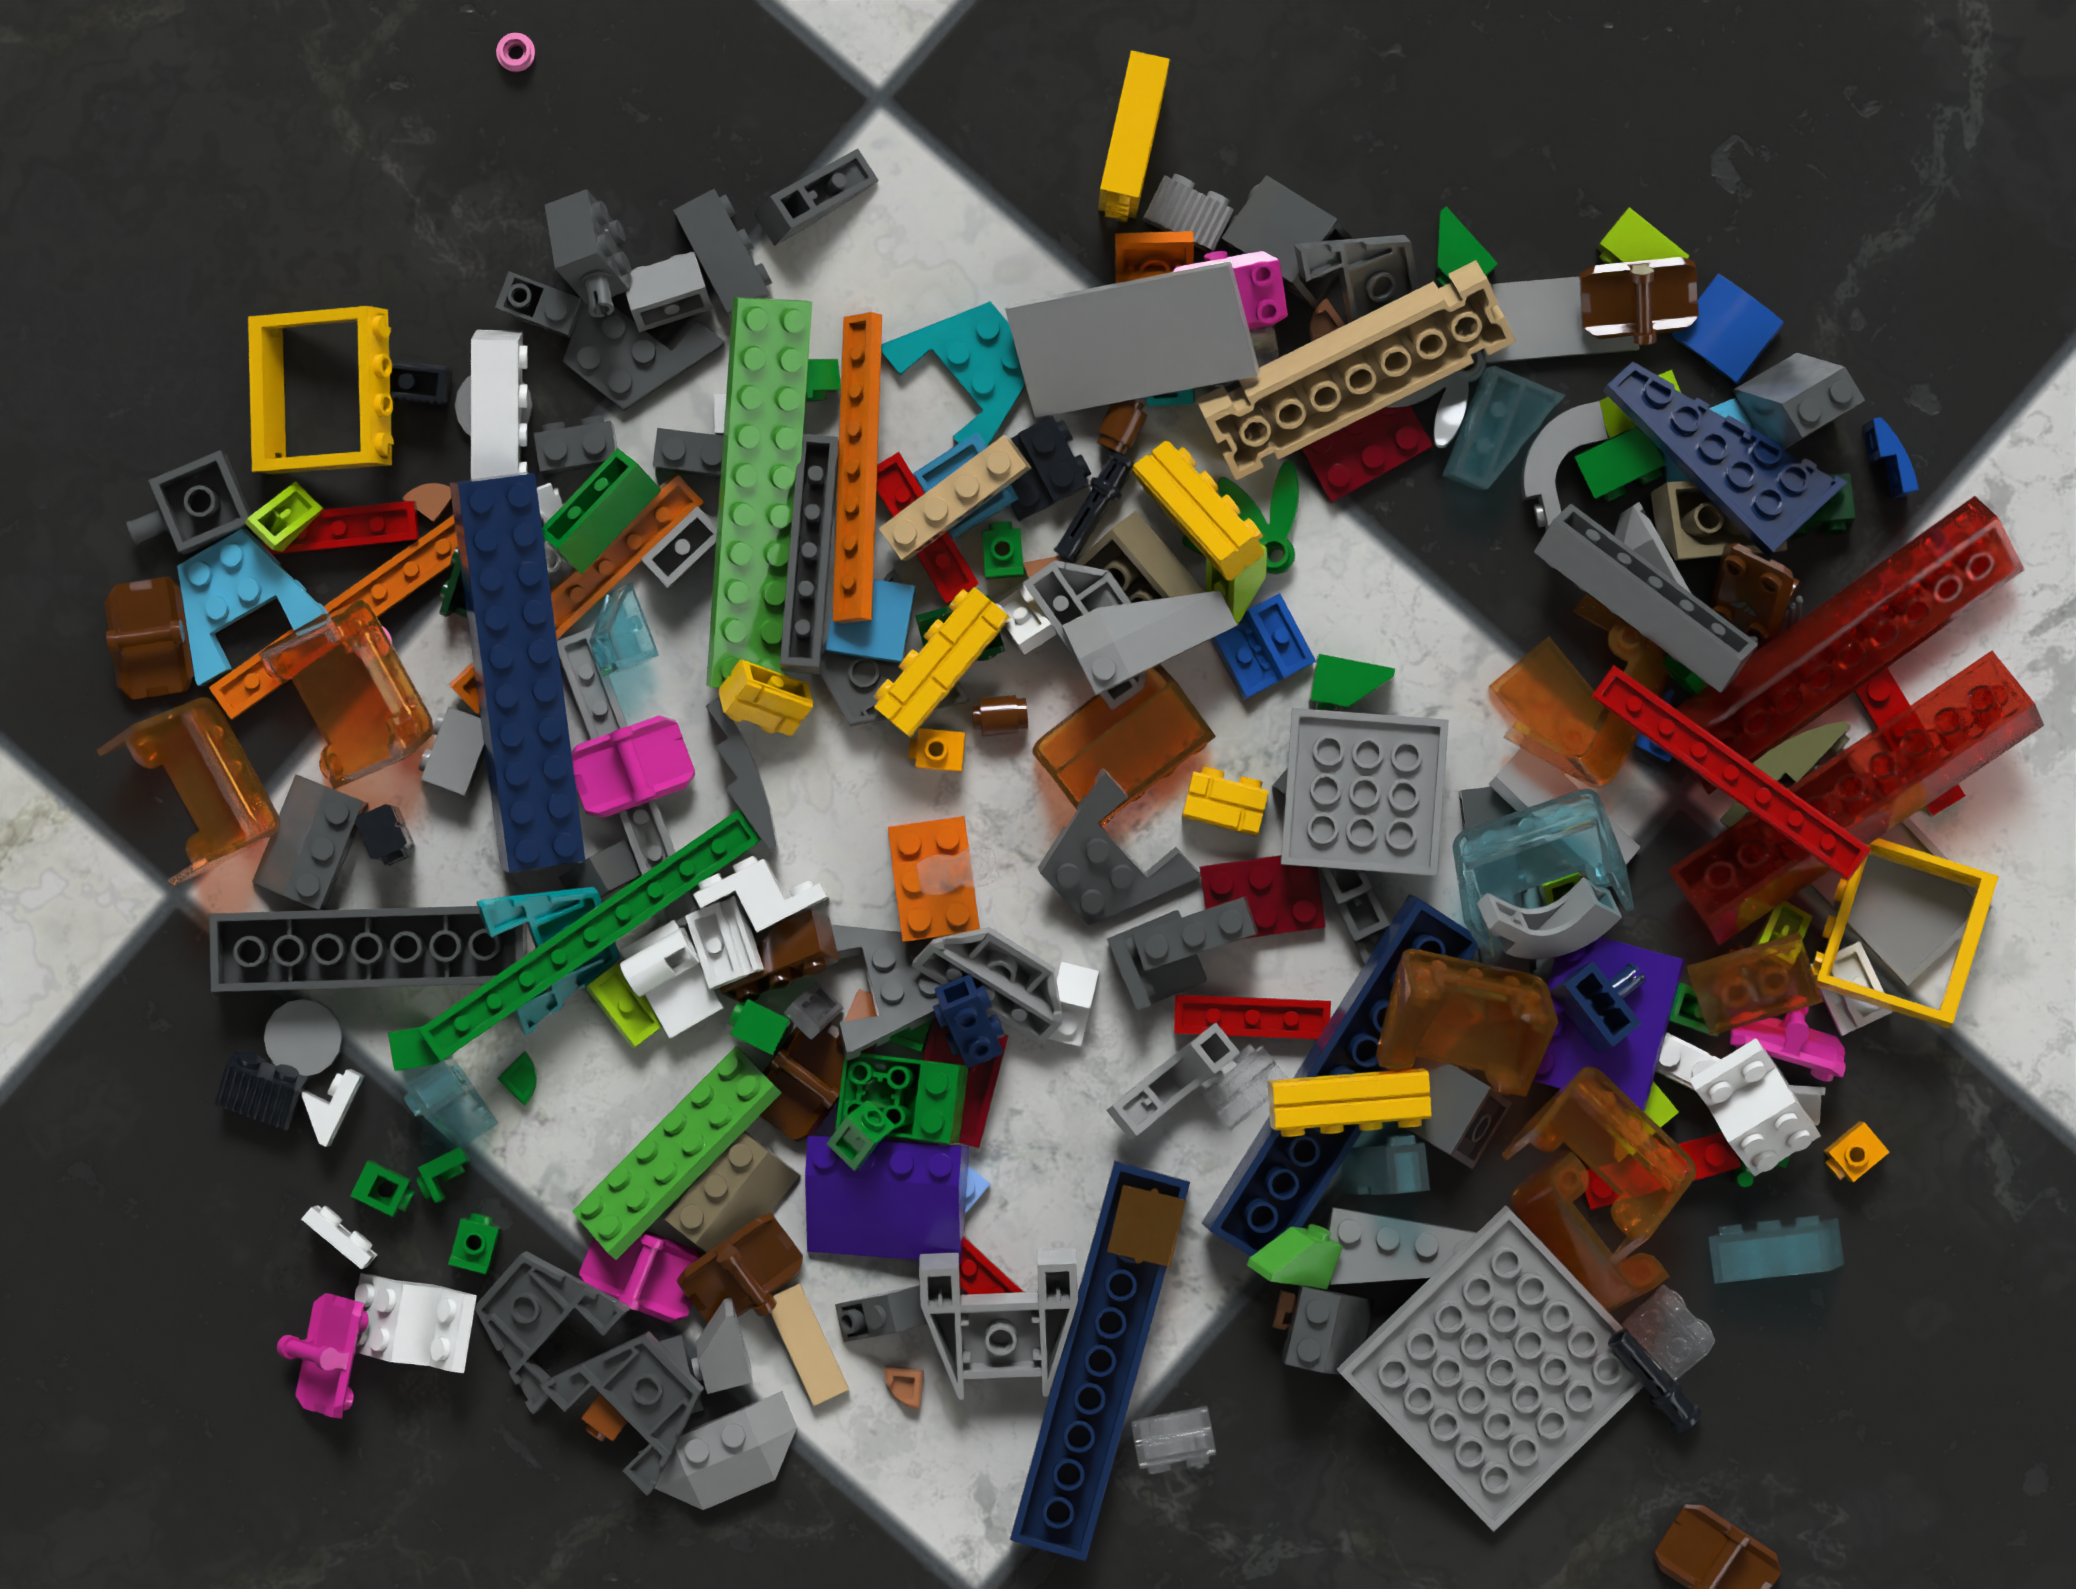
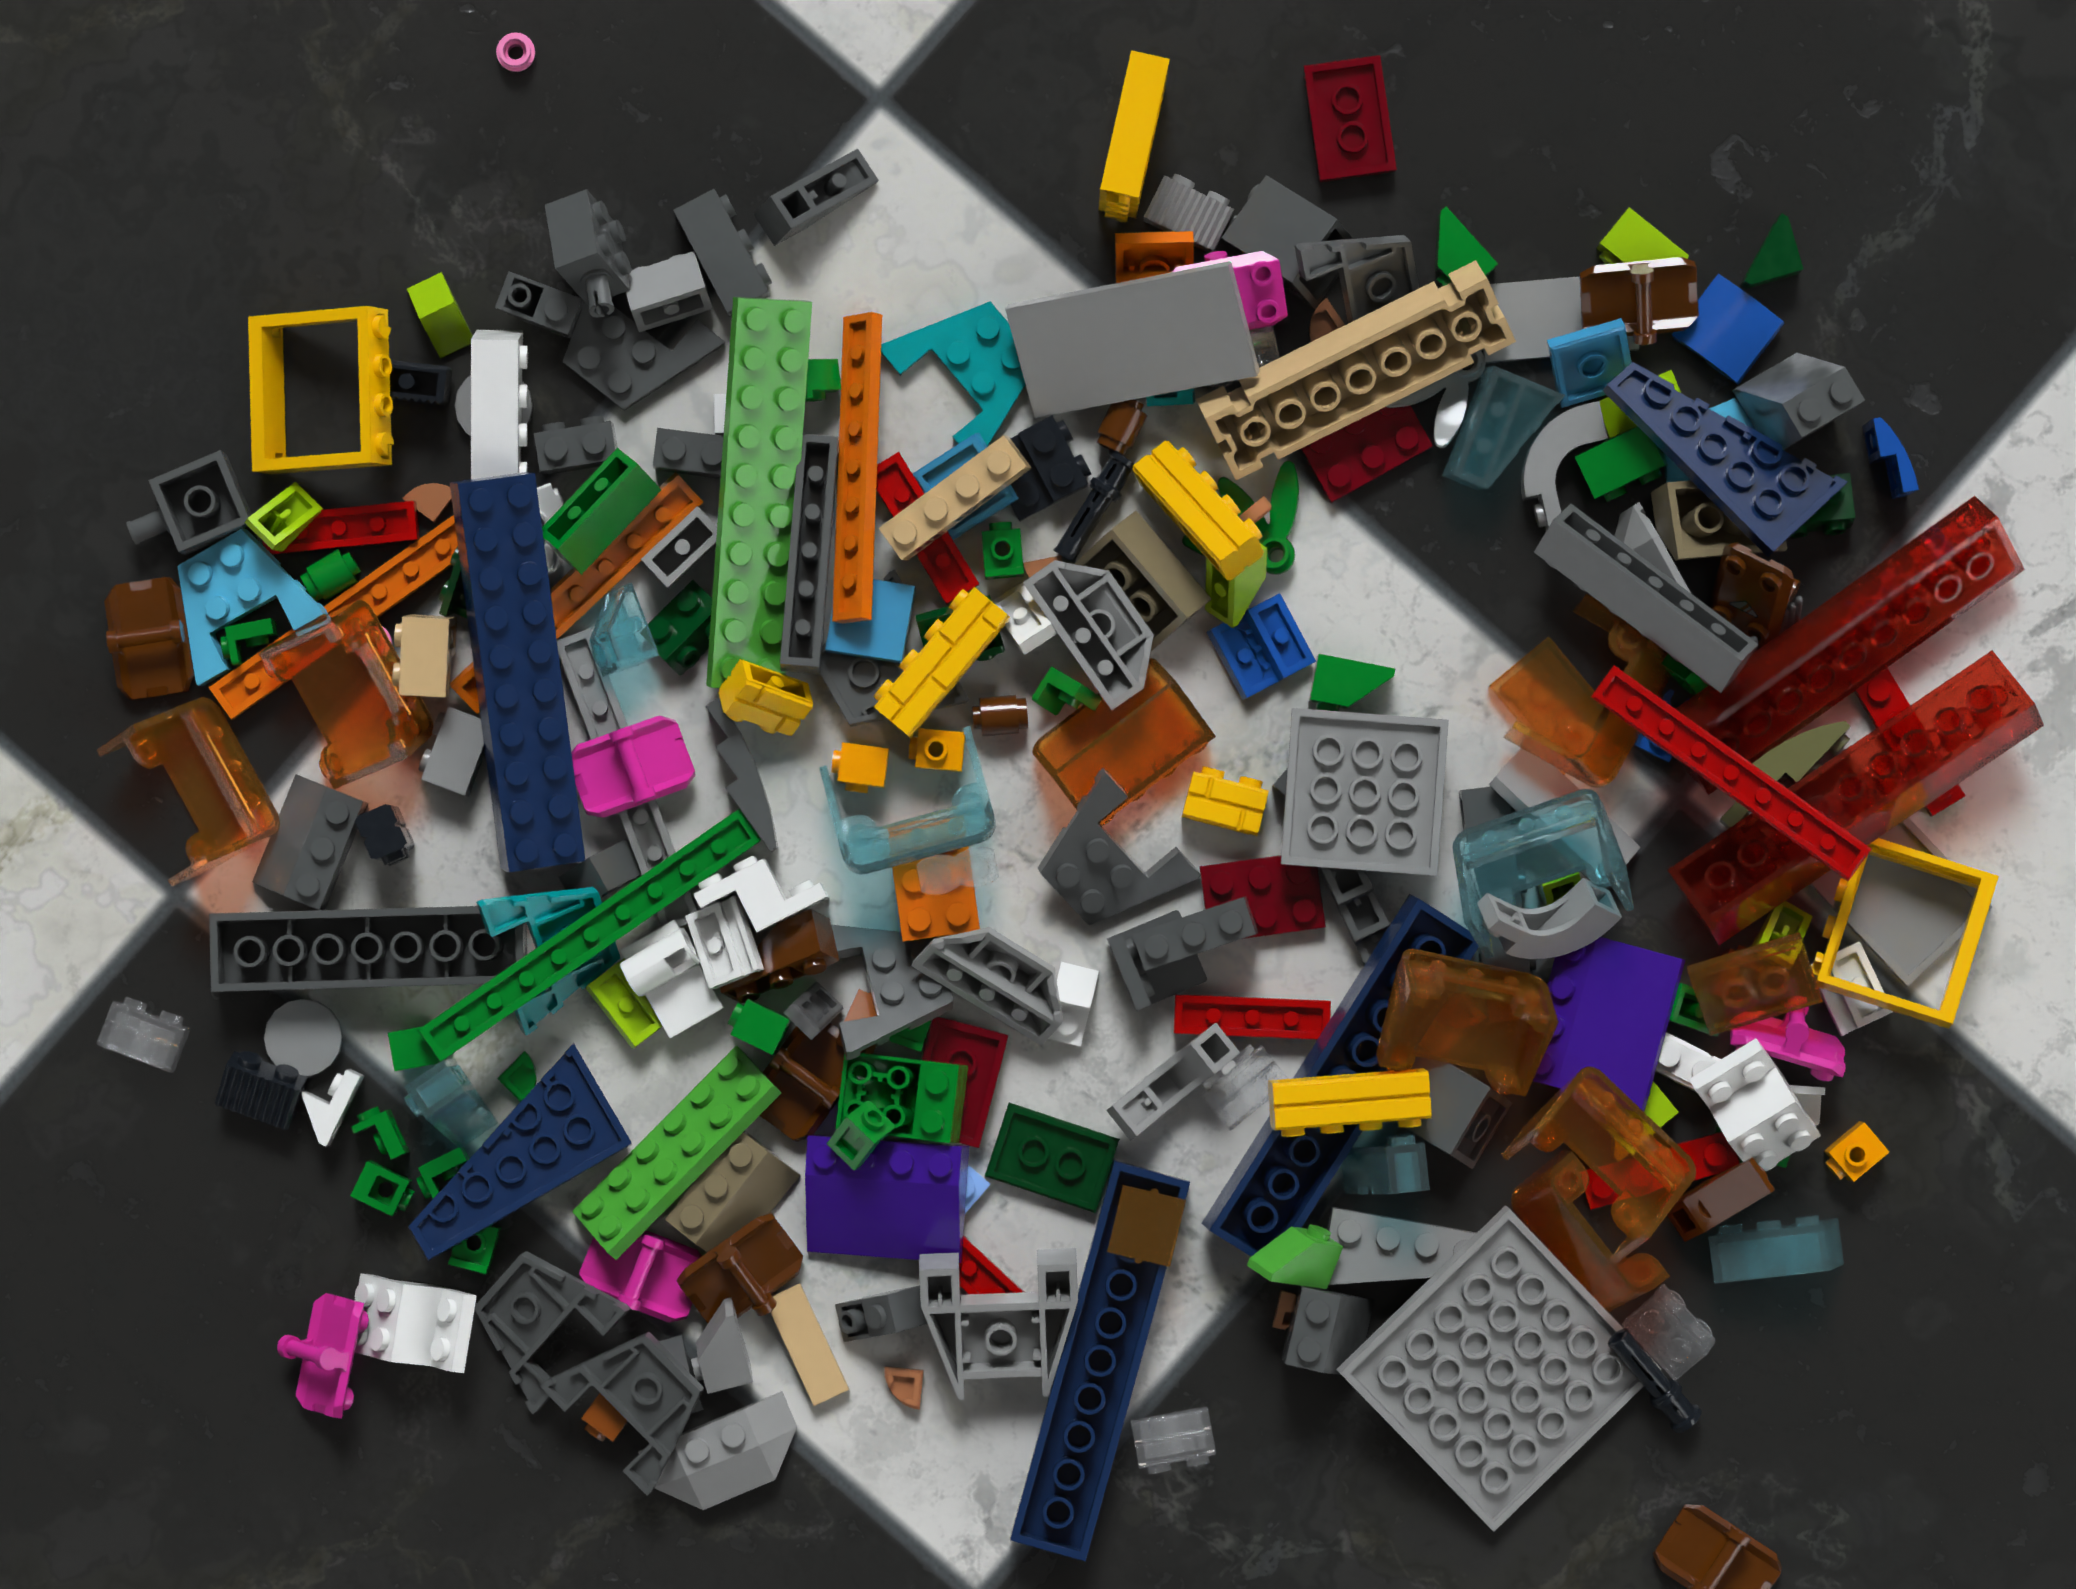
white plate [301,1205,377,1269] -> none
dark blue brick [933,974,1005,1068] -> none
light grey wedge [1062,590,1237,695] -> none
dark blue brick [1550,961,1646,1053] -> none
none -> clear brick [97,996,191,1072]
none -> green bracket [220,618,278,667]
none -> green brick [300,549,361,602]
none -> green bracket [351,1106,410,1160]
none -> tan brick [392,614,457,697]
none -> lime slope [407,272,473,359]
none -> dark blue wing [408,1043,632,1262]
none -> dark green bracket [638,580,712,676]
none -> clear light blue windscreen [819,726,996,874]
none -> light orange brick [831,742,890,793]
none -> dark green tile [985,1102,1120,1213]
none -> green bracket [1032,667,1103,715]
none -> nougat tile [1238,496,1272,524]
none -> dark red plate [1303,55,1397,182]
none -> dark azure tile [1547,318,1632,408]
none -> reddish brown slope [1663,1157,1775,1242]
none -> dark green slope [1740,213,1804,289]

